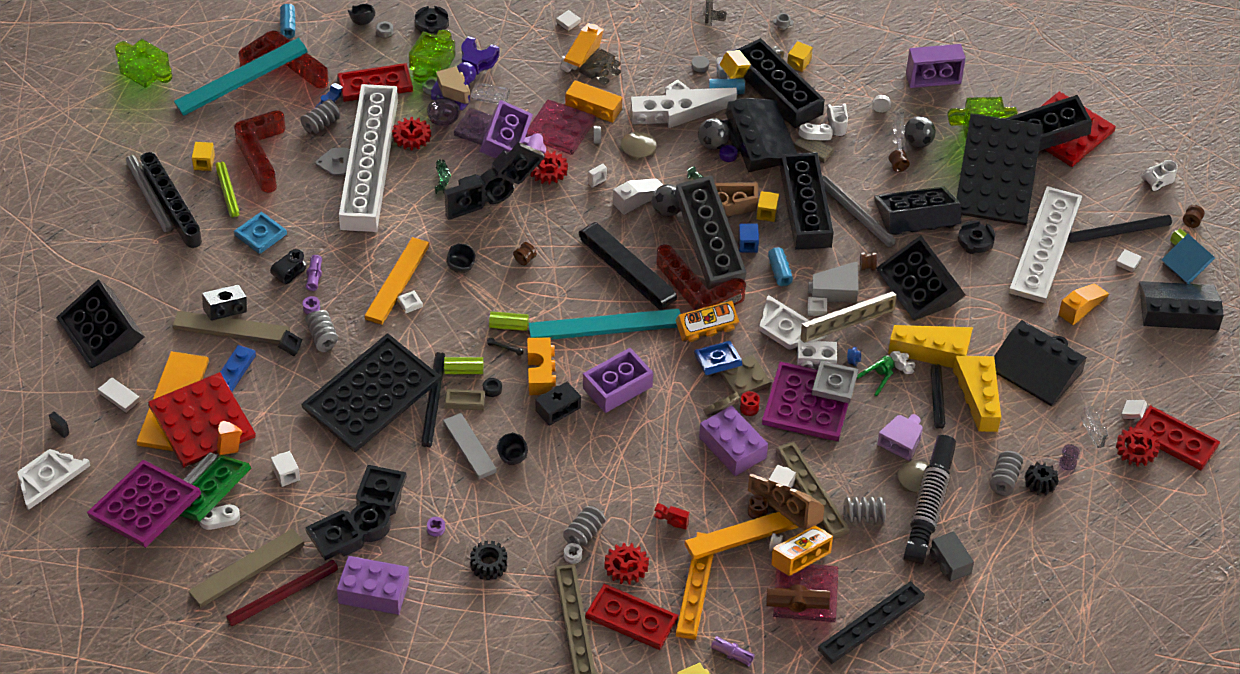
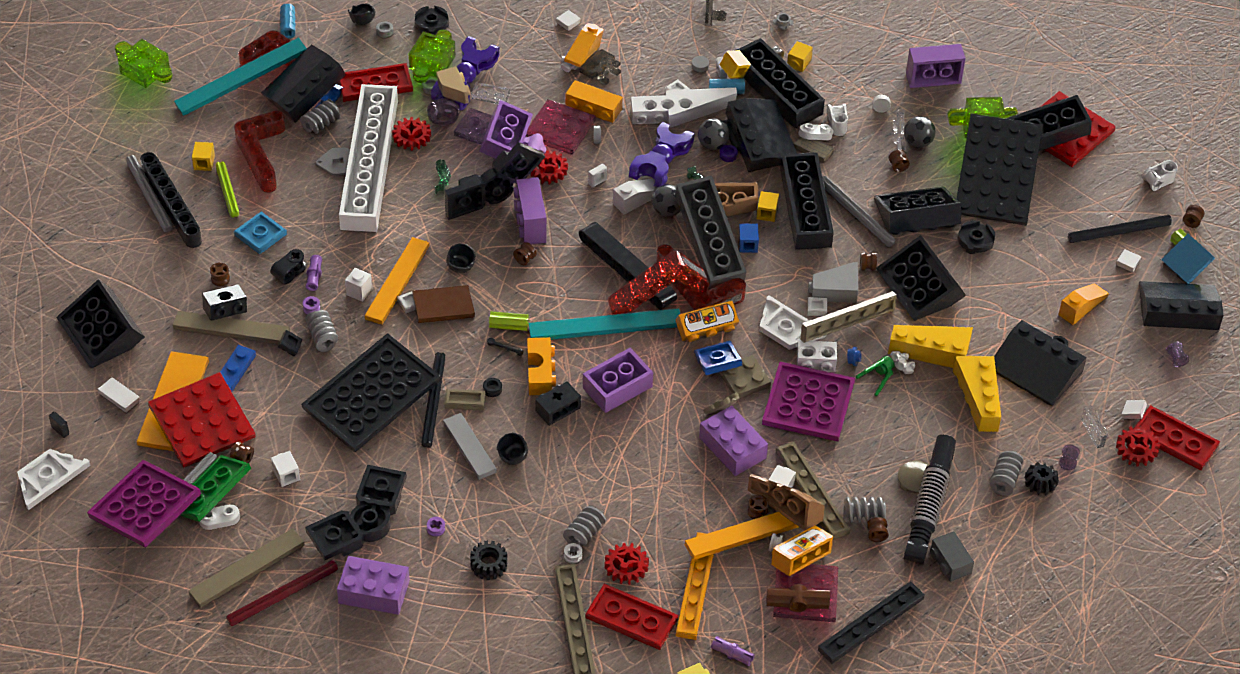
orange tile [217,421,242,455] -> none
lime axle [444,357,484,374] -> none
dark tan dish [621,132,657,161] -> none
red plate [654,503,690,530] -> none
red wheel [740,391,760,416] -> none
dark azure axle [768,247,793,286] -> none
light grey plate [812,361,859,403] -> none
lavender torso [877,414,923,461] -> none
black axle [931,364,945,429] -> none
white plate [1009,186,1082,303] -> none
none -> reddish brown wheel [210,262,230,286]
none -> reddish brown wheel [230,442,254,463]
none -> black slope [261,44,346,123]
none -> white brick [345,268,372,302]
none -> reddish brown tile [412,285,475,323]
none -> medium lavender brick [513,177,546,244]
none -> clear red beam [608,251,709,315]
none -> dark purple piece [628,122,695,187]
none -> reddish brown wheel [867,517,889,542]
none -> clear purple bush [1166,342,1189,367]

